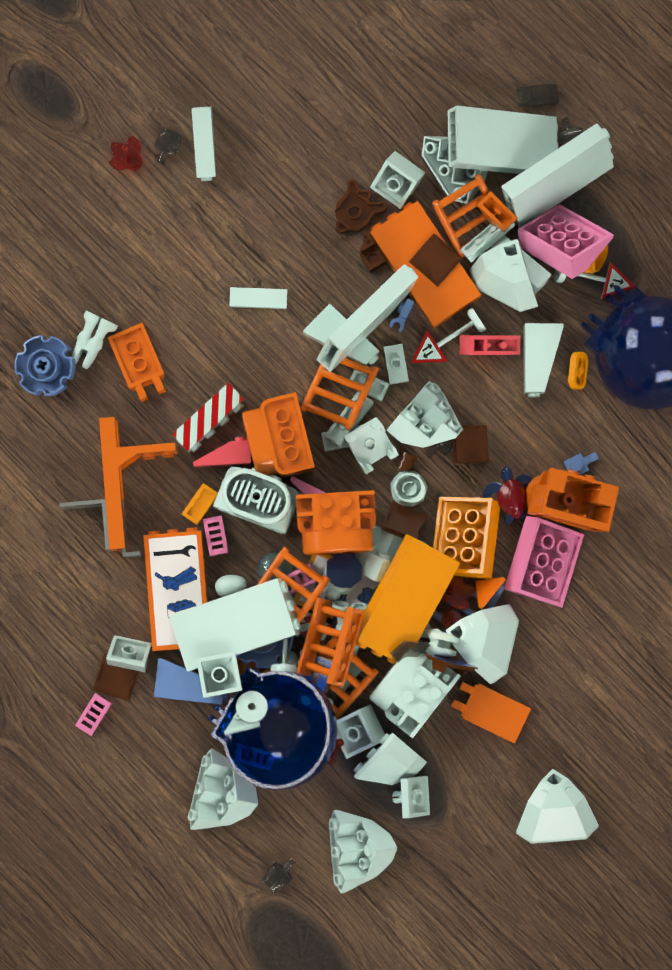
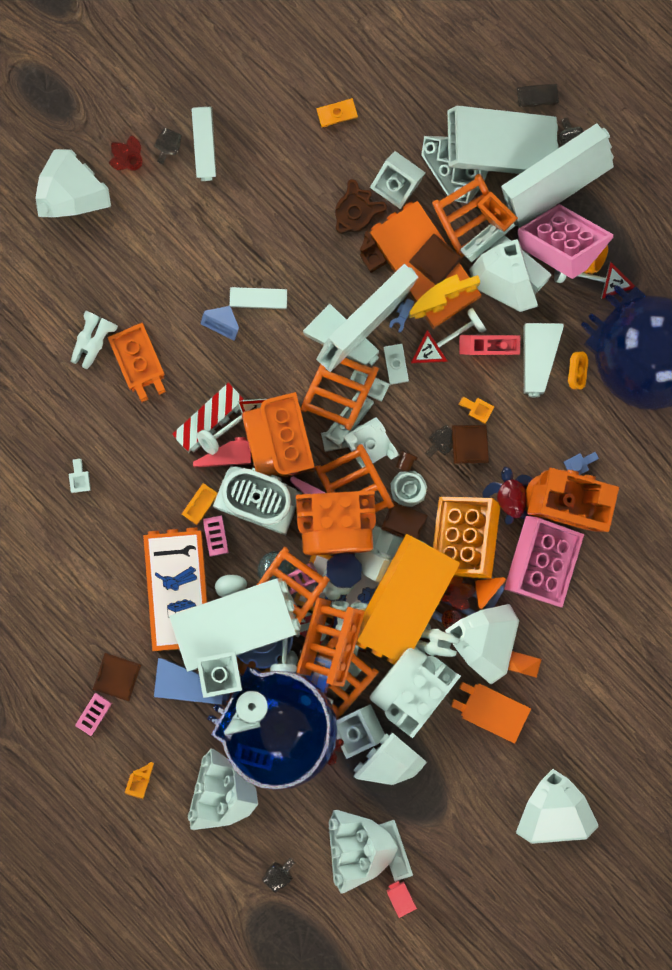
medium blue piece [14,335,76,397] -> none
orange piece [59,417,178,558] -> none
light aqua slope [106,635,152,672] -> none
light aqua brick [387,381,463,448] -> none
clear smoke tile [390,641,430,663] -> none
light aqua tile [392,776,430,818] -> none
reddish brown piece [424,654,478,675] -> none
none -> light aqua brick [36,149,111,217]
none -> light aqua plate [69,459,91,493]
none -> light orange slope [125,762,154,799]
none -> light aqua piece [197,399,267,455]
none -> medium blue slope [200,306,239,341]
none -> orange bar [315,444,394,512]
none -> light orange plate [316,98,358,128]
none -> light aqua tile [379,820,413,882]
none -> coral slope [386,880,417,918]
none -> yellow slope [409,275,480,319]
none -> light orange plate [458,397,494,424]
none -> orange slope [508,651,541,678]

